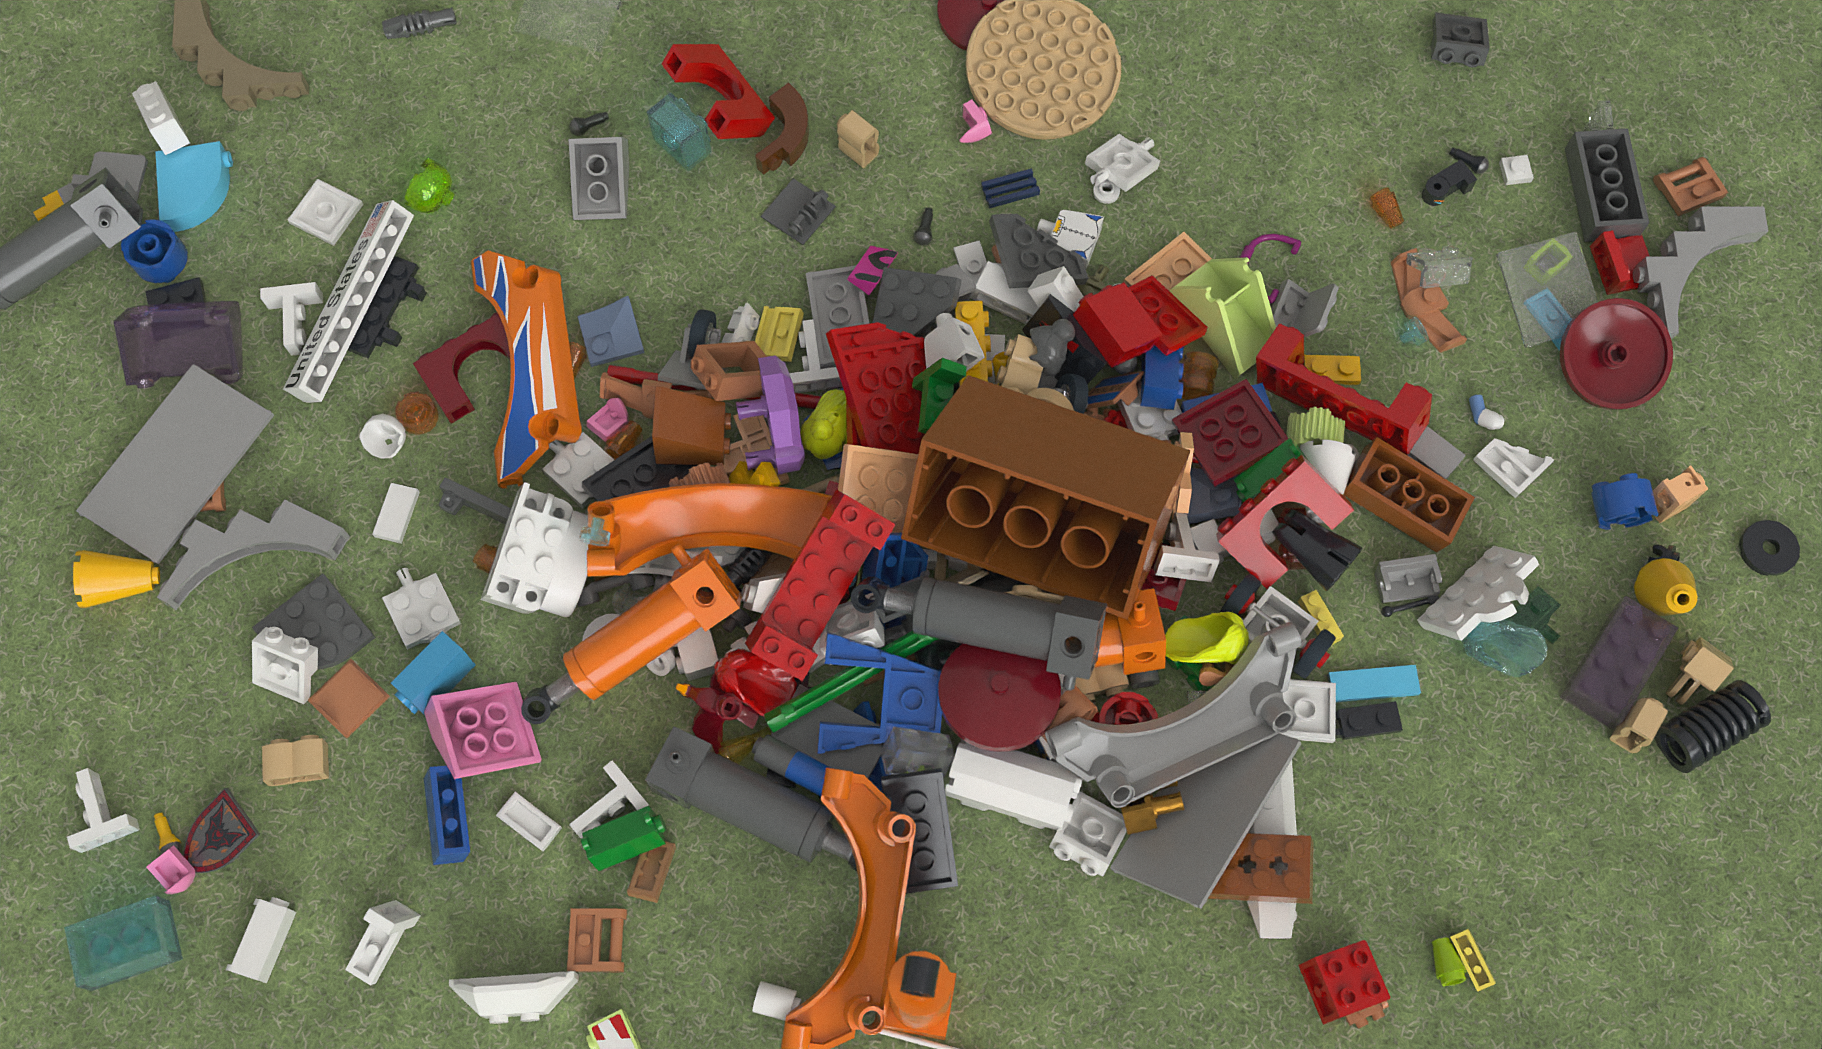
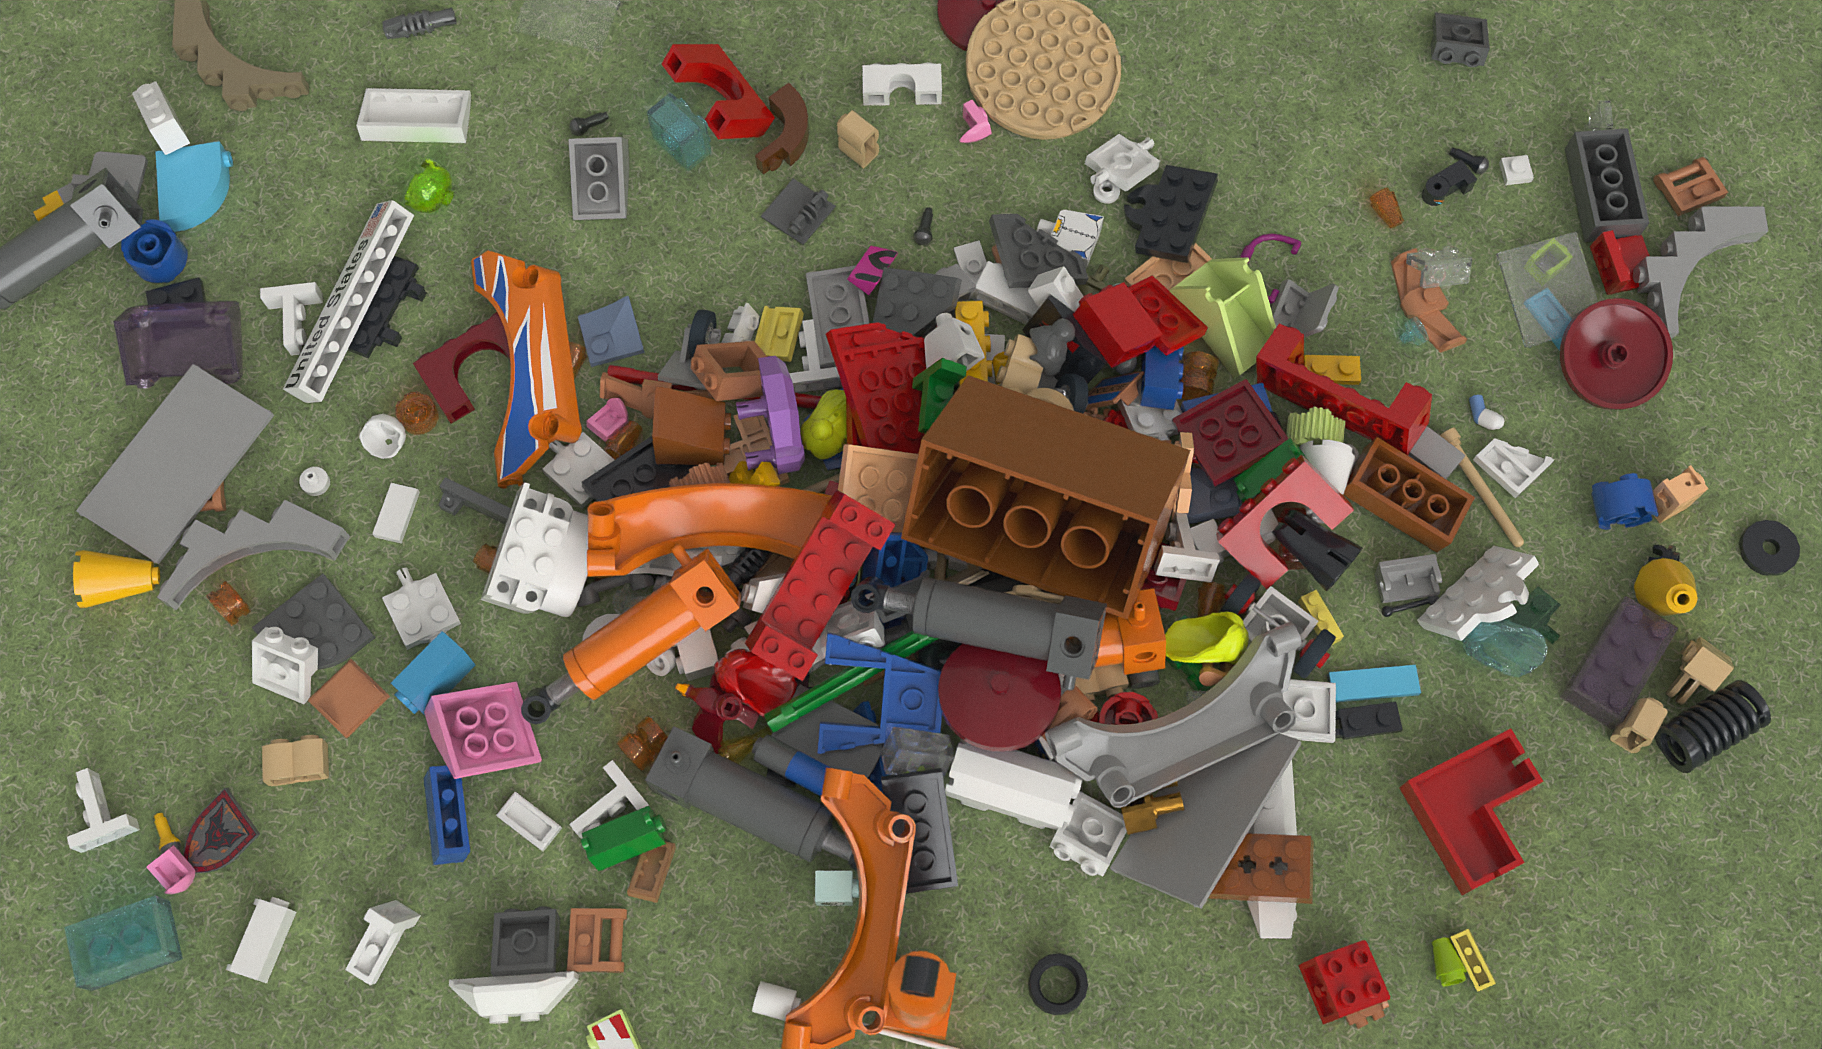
white tile [288,179,363,246] -> none
clear light blue tile [578,517,611,546] -> none
dark blue tile [981,168,1040,209] -> none
none -> clear orange wheel [206,581,252,626]
none -> white tile [299,467,330,496]
none -> white slope [356,88,471,143]
none -> dark grey plate [491,906,560,977]
none -> clear orange wheel [616,715,668,772]
none -> light aqua brick [815,871,859,906]
none -> white arch [862,62,942,106]
none -> black tyre [1028,953,1088,1015]
none -> black plate [1124,165,1218,263]
none -> clear orange cone [1197,581,1226,618]
none -> red piece [1399,729,1544,896]
none -> tan piece [1440,427,1524,547]

